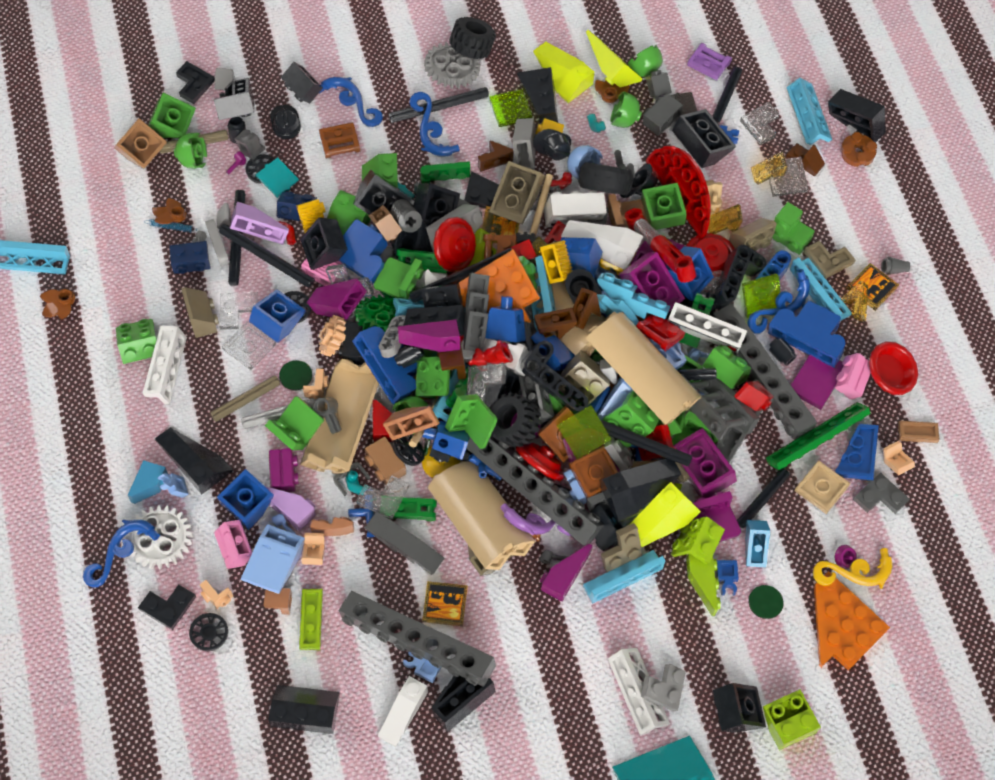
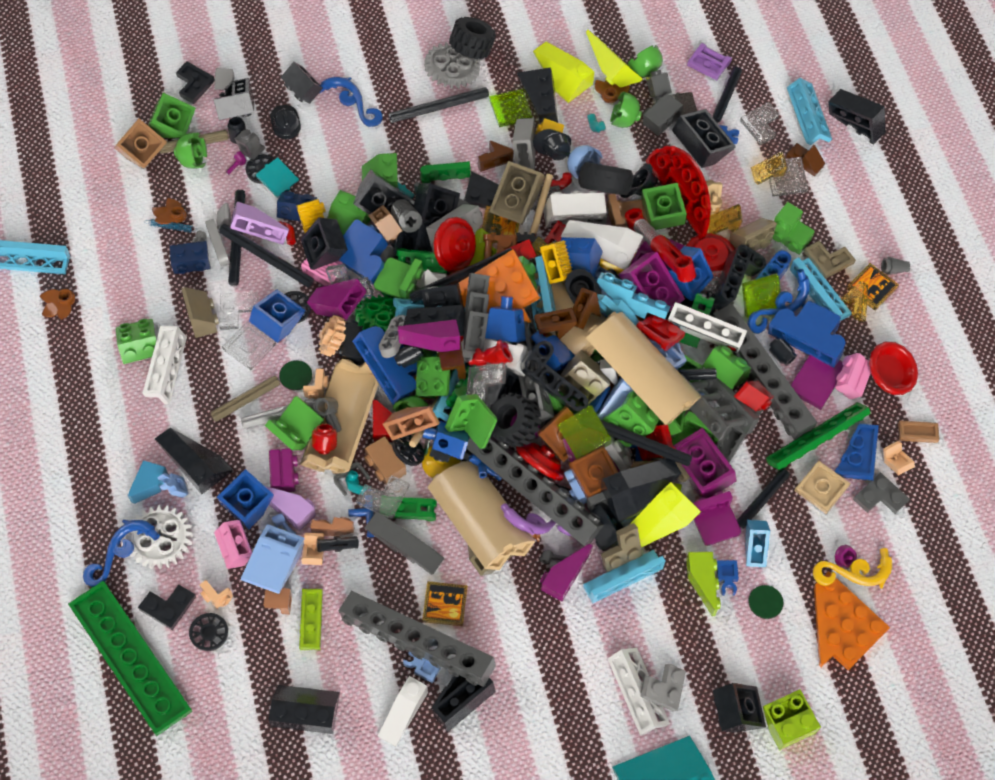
dark orange plate [319,122,361,159] -> none
blue plant [410,92,460,157] -> none
dark grey piece [614,150,635,178] -> none
lime bracket [671,516,725,564] -> none
light blue hand [688,348,710,362] -> none
dark orange plate [840,132,877,167] -> none
none -> green plate [68,581,193,737]
none -> red head [312,424,337,455]
none -> black pin [316,536,359,552]

